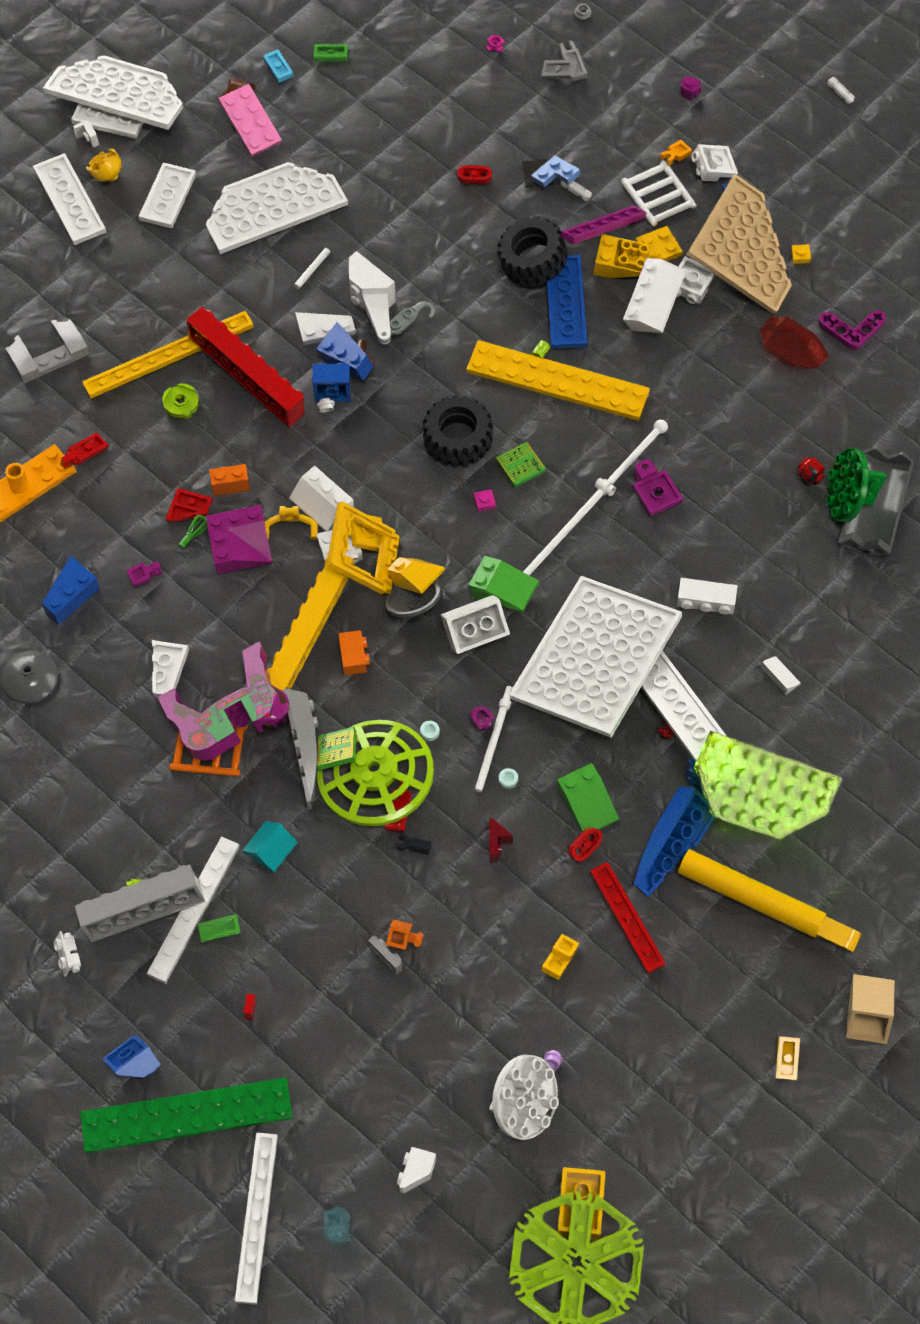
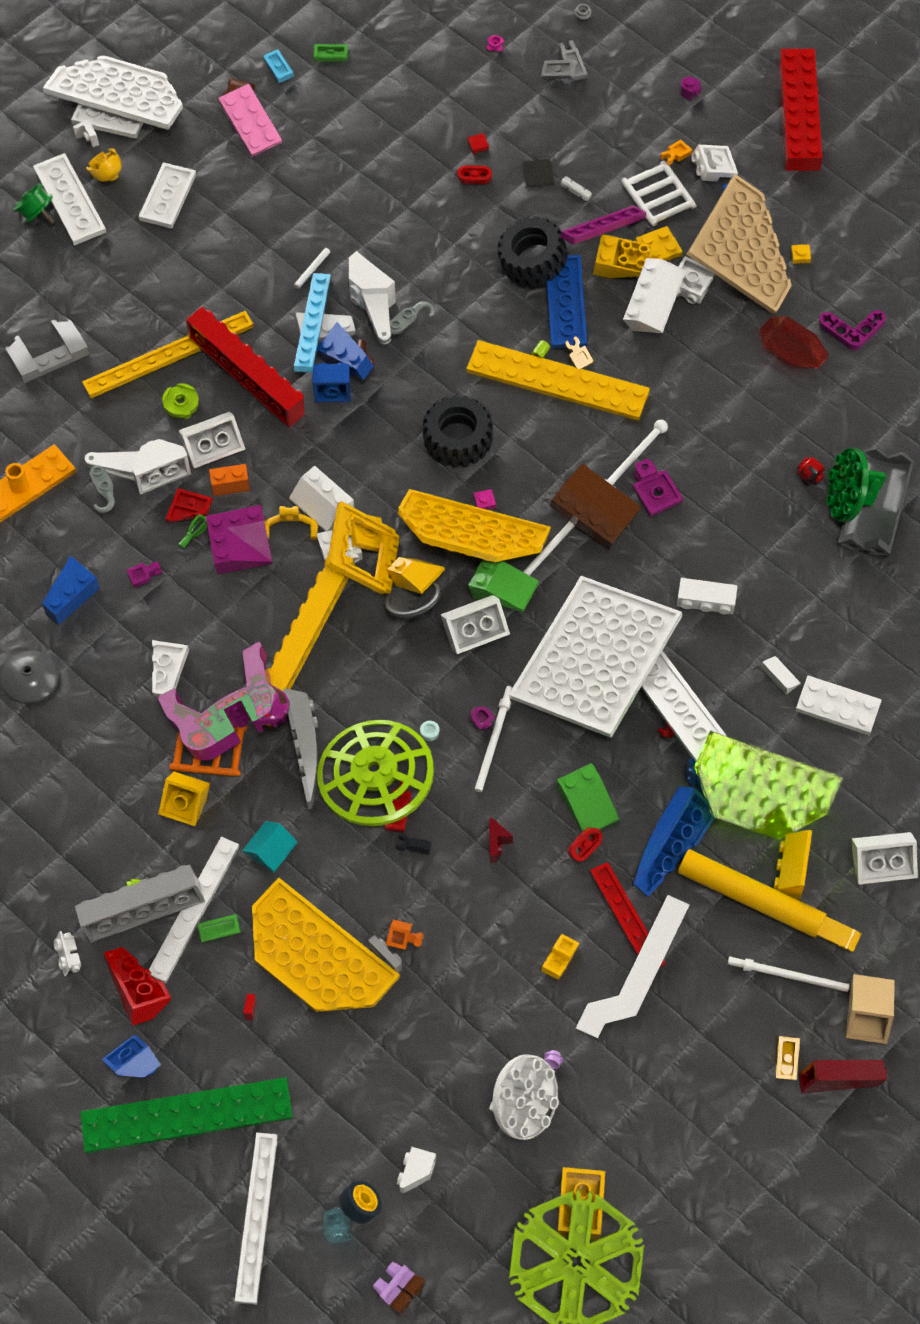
red hinge [60,432,109,469] -> none
white plate [206,162,348,254] -> none
white plate [317,398,335,413] -> none
bright green tile [317,727,356,770] -> none
orange brick [338,630,370,676] -> none
bright green tile [496,442,546,488] -> none
light aqua tile [499,768,518,789] -> none
medium blue plate [531,156,580,188] -> none
white axle [827,77,855,104] -> none
none -> green wheel [13,183,55,225]
none -> white slope [85,439,191,513]
none -> red wedge [104,947,171,1025]
none -> yellow slope [158,772,210,826]
none -> white slope [179,412,245,468]
none -> yellow plate [252,878,400,1012]
none -> medium azure plate [294,273,331,372]
none -> black wheel [340,1180,381,1224]
none -> hips [373,1262,425,1317]
none -> yellow plate [398,489,551,562]
none -> red tile [467,133,489,154]
none -> reddish brown slope [549,463,642,550]
none -> plate [565,336,594,370]
none -> white sticker [576,895,690,1038]
none -> white bar [728,956,849,992]
none -> yellow slope [773,830,812,901]
none -> red brick [779,49,822,171]
none -> white plate [795,676,881,736]
none -> dark red slope [798,1060,887,1093]
none -> white slope [852,832,918,884]

